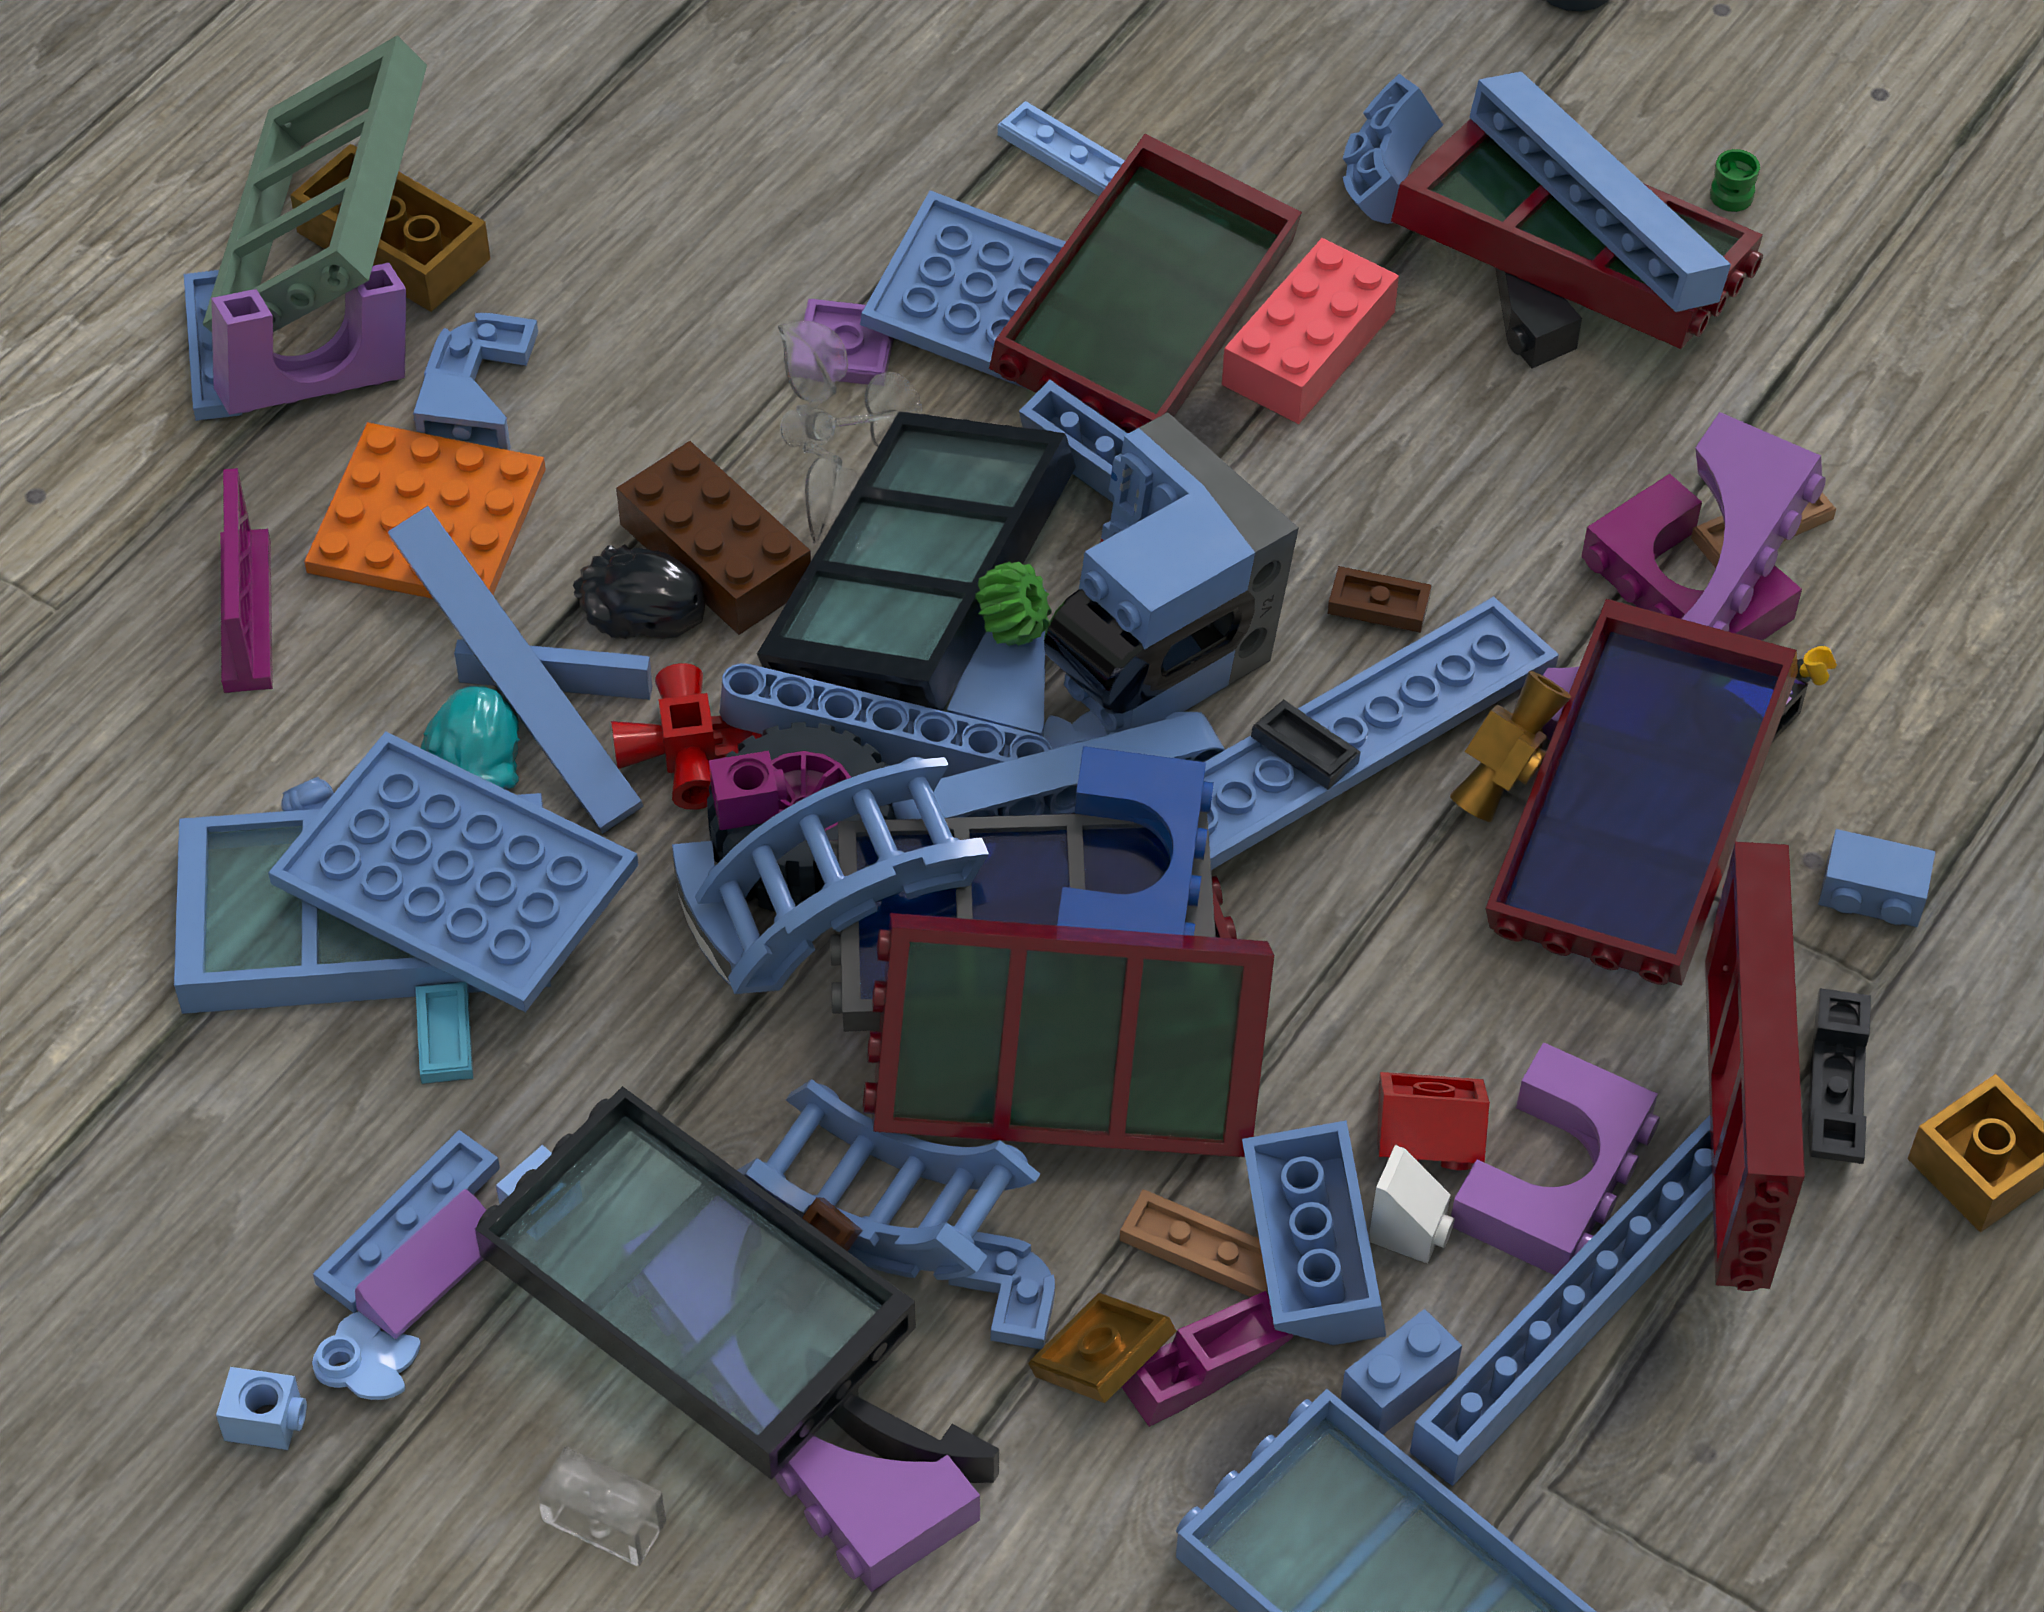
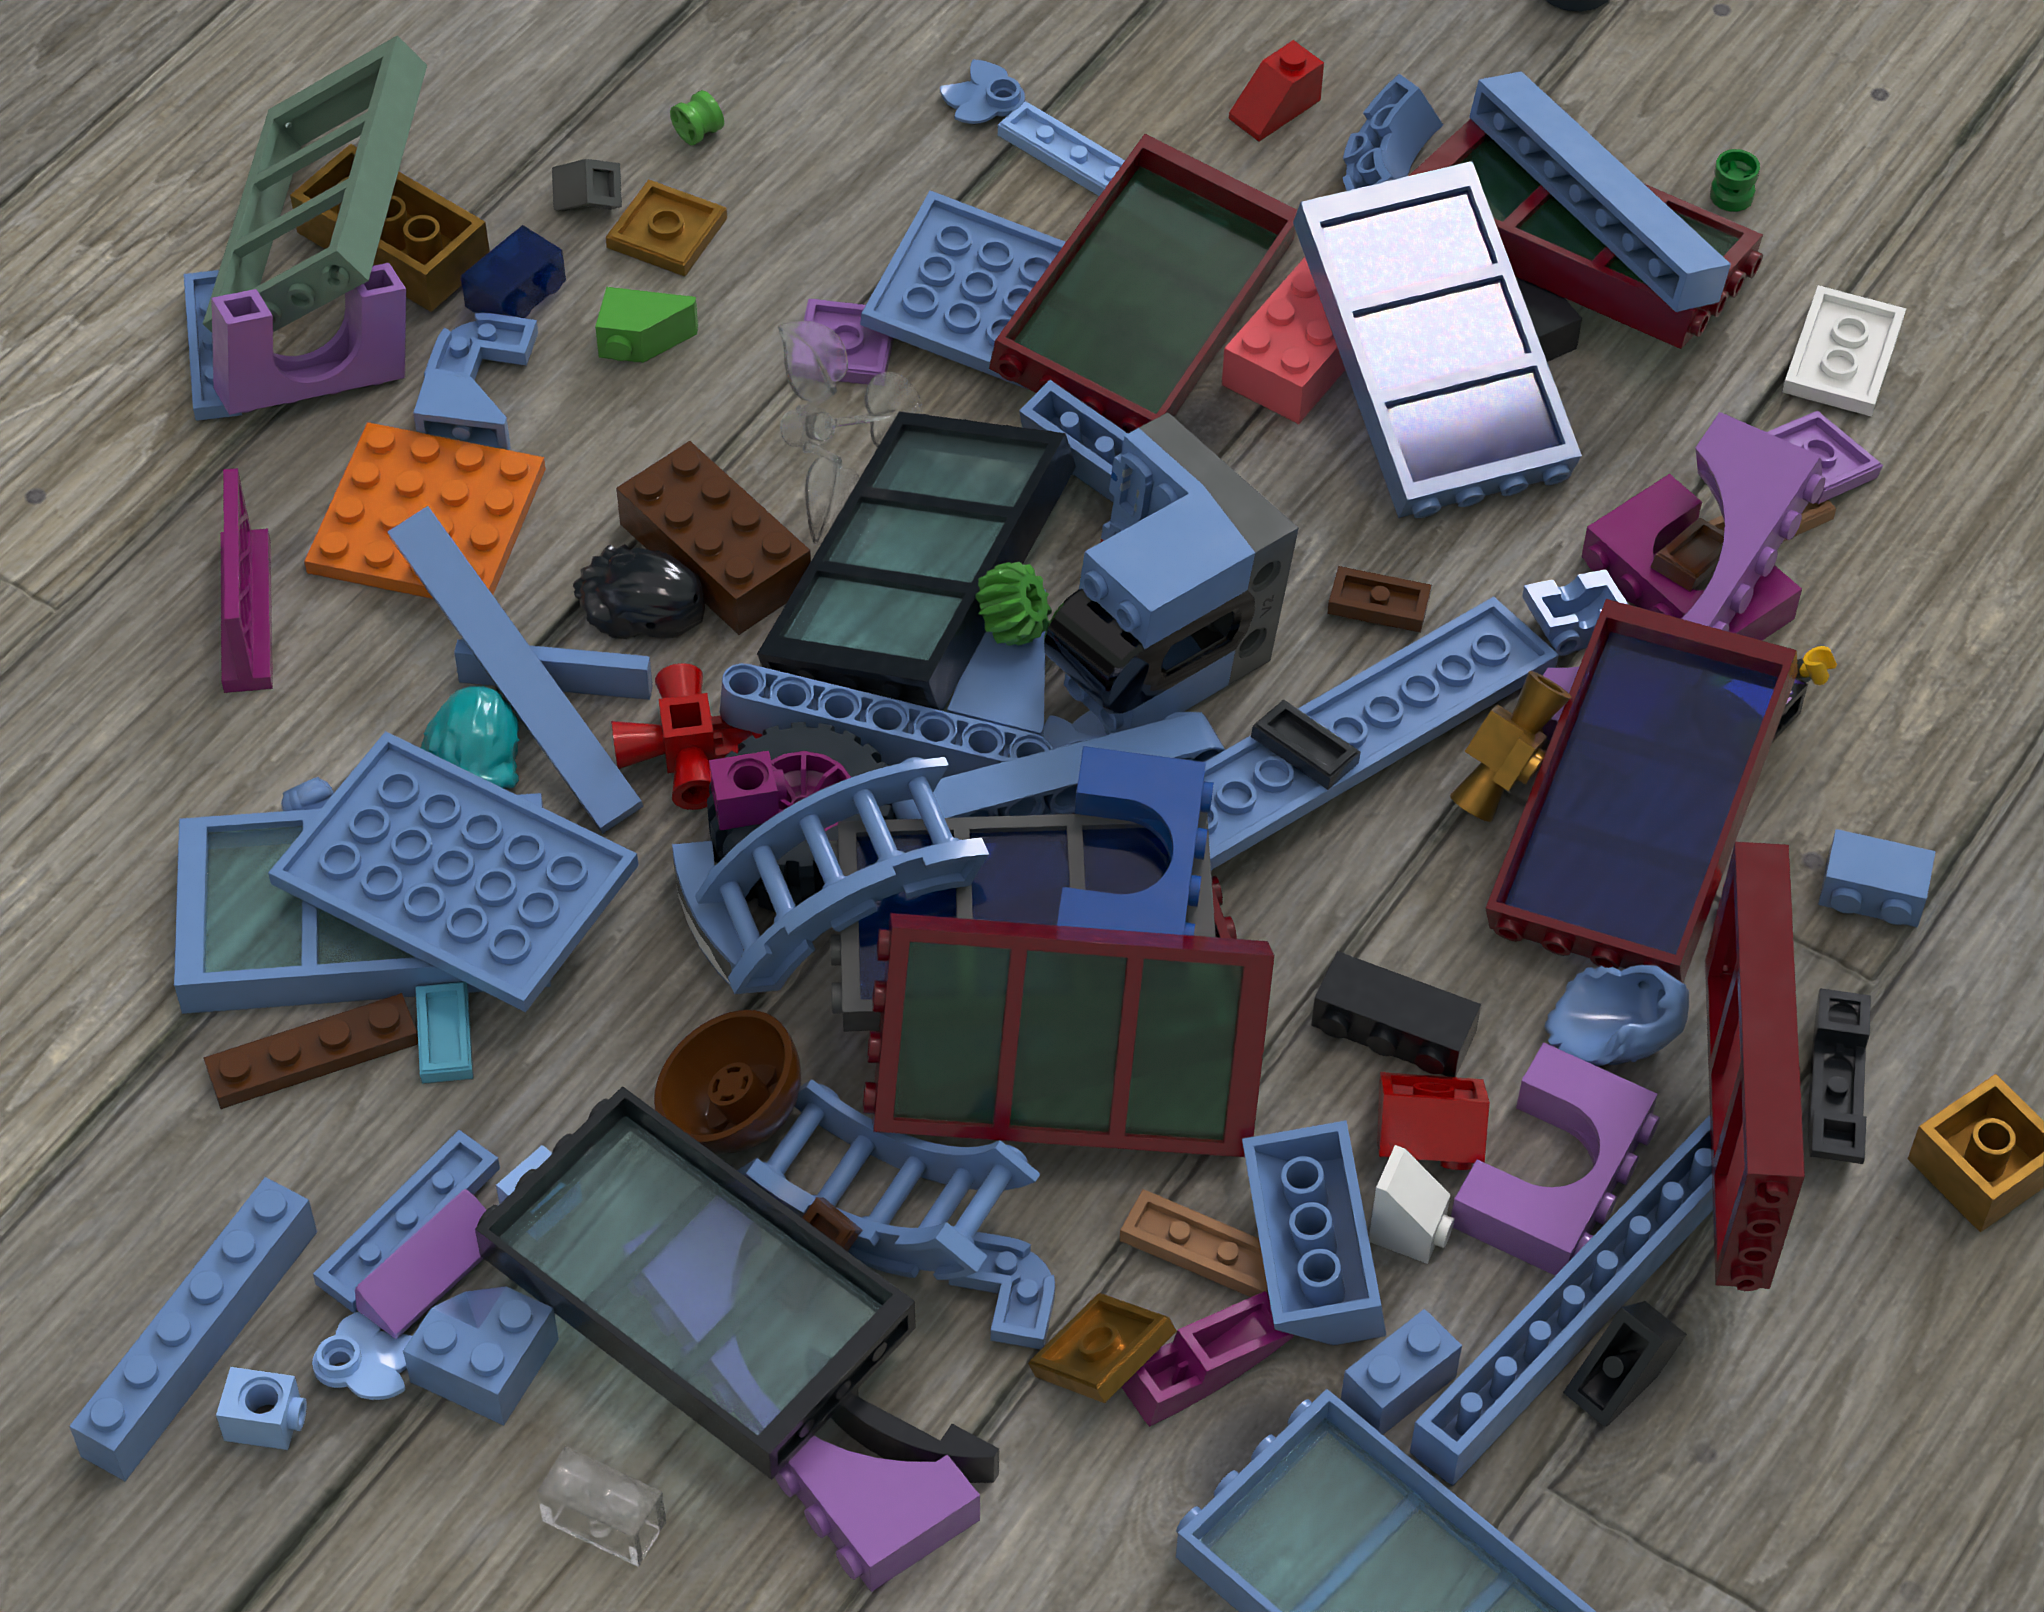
none -> medium blue brick [69,1177,317,1481]
none -> reddish brown plate [203,993,418,1109]
none -> medium blue slope [403,1286,559,1426]
none -> clear blue brick [461,225,566,318]
none -> dark grey panel [552,159,622,211]
none -> bright green slope [595,287,698,363]
none -> pearl gold tile [606,179,727,277]
none -> reddish brown piece [654,1010,801,1154]
none -> bright green wheel [670,90,724,145]
none -> medium blue plate [940,59,1025,124]
none -> red slope [1229,40,1324,142]
none -> window [1293,161,1582,518]
none -> black brick [1311,951,1481,1077]
none -> medium blue cylinder [1522,569,1628,656]
none -> medium blue piece [1545,965,1689,1066]
none -> black slope [1563,1301,1687,1427]
none -> reddish brown tile [1651,518,1724,592]
none -> medium lavender tile [1767,411,1883,504]
none -> white plate [1782,285,1906,417]

